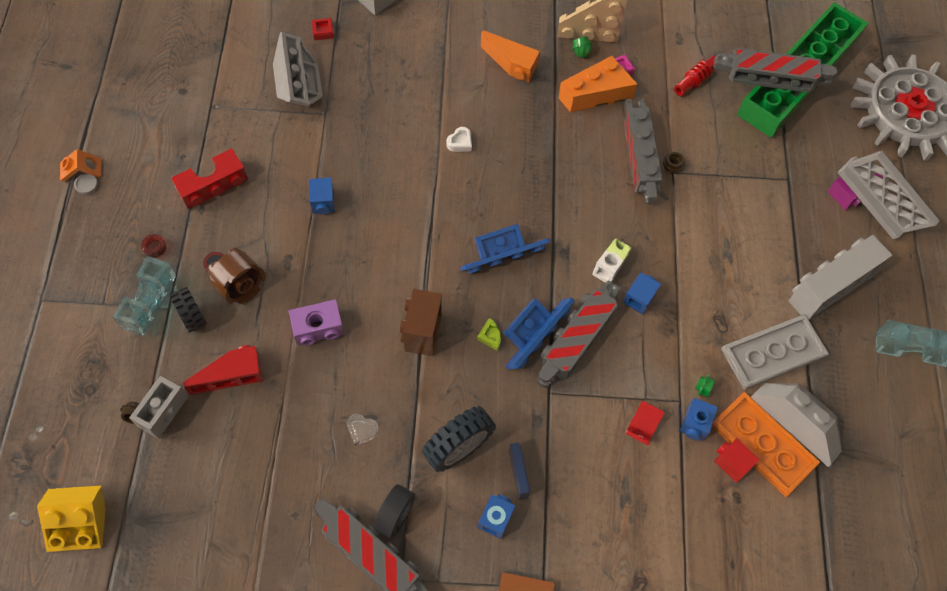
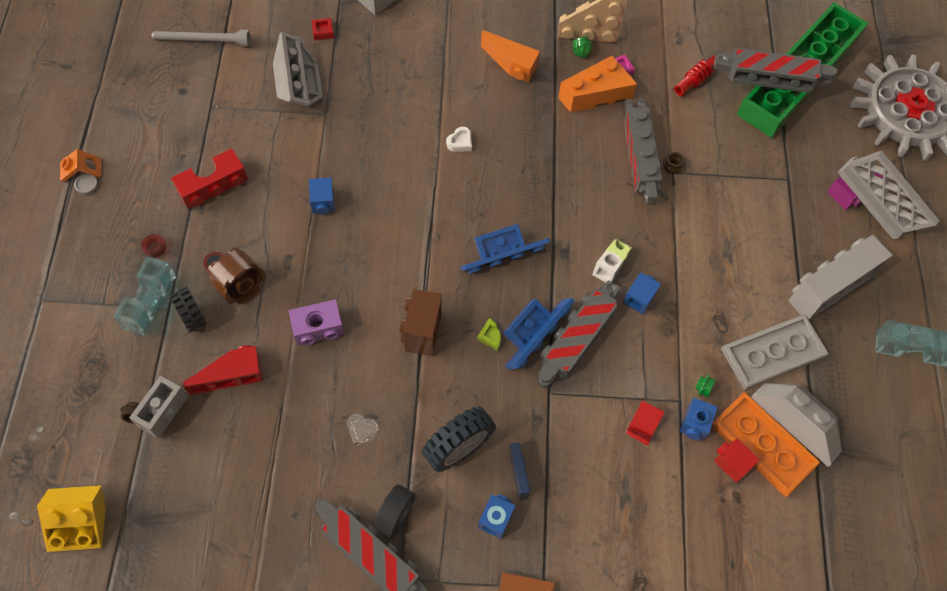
none -> light grey piece [151,29,251,47]

